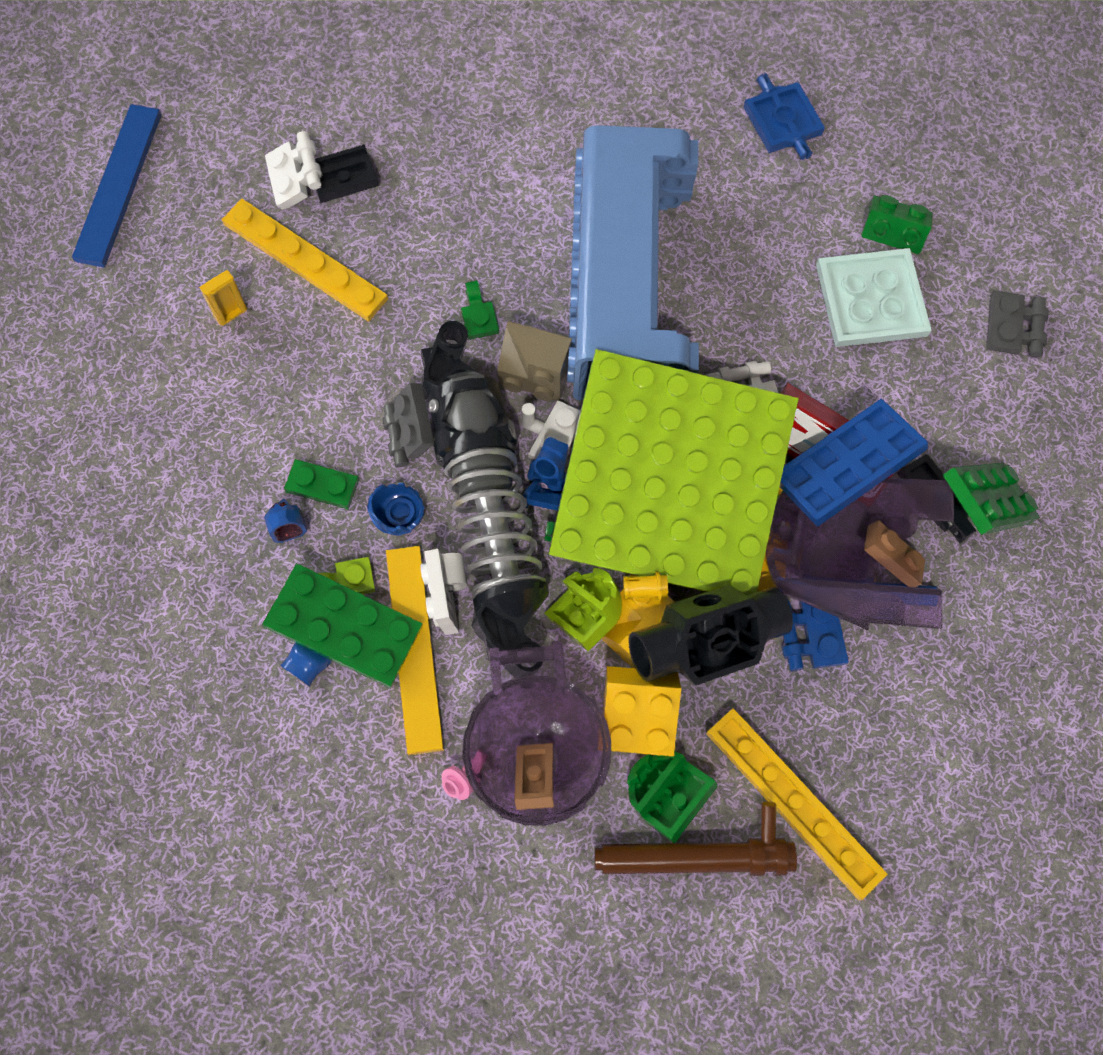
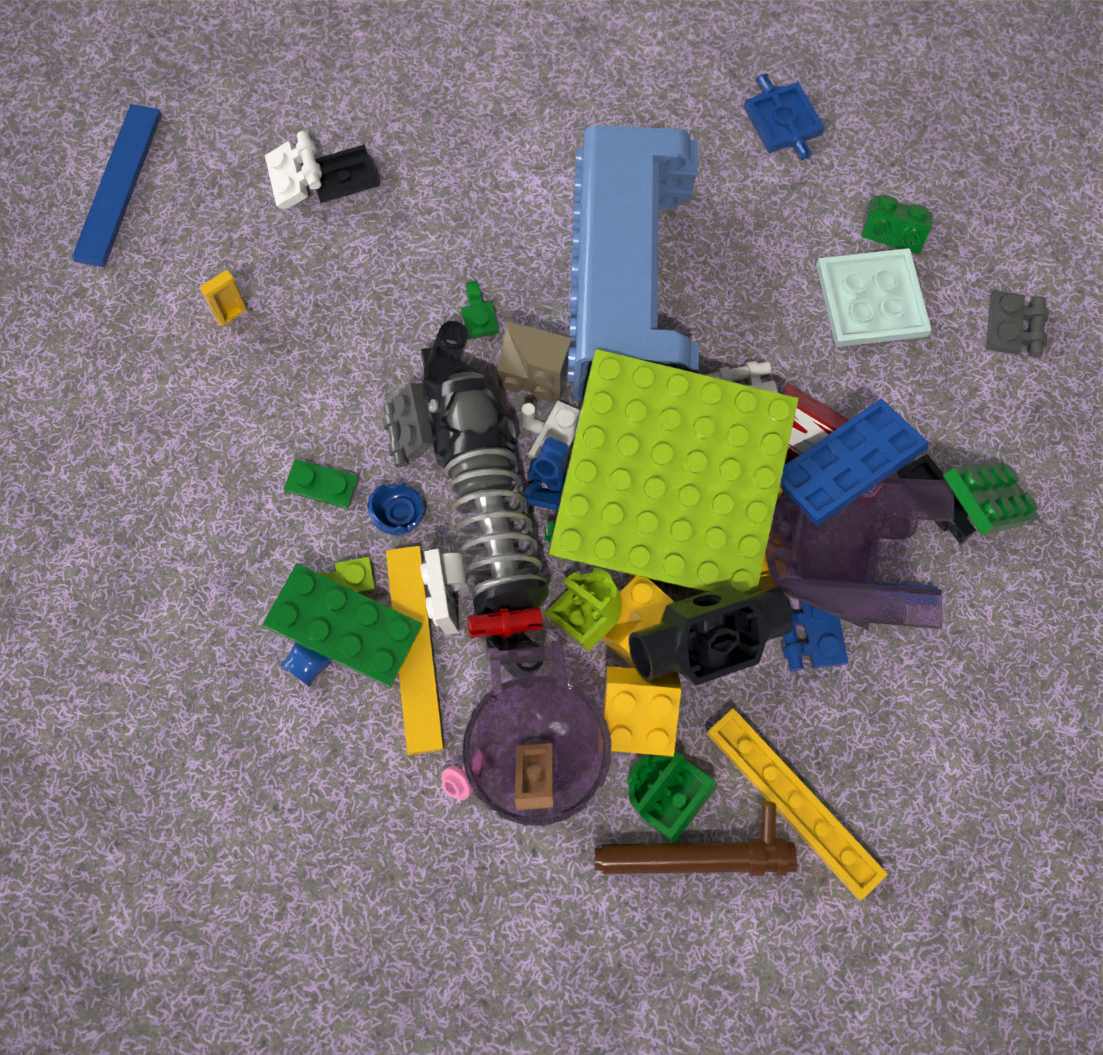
yellow plate [221,198,388,322] -> none
blue rock [264,498,307,543] -> none
yellow pin [623,572,668,600] -> none
medium nougat plate [864,520,925,589] -> none
none -> red pin [467,607,543,639]

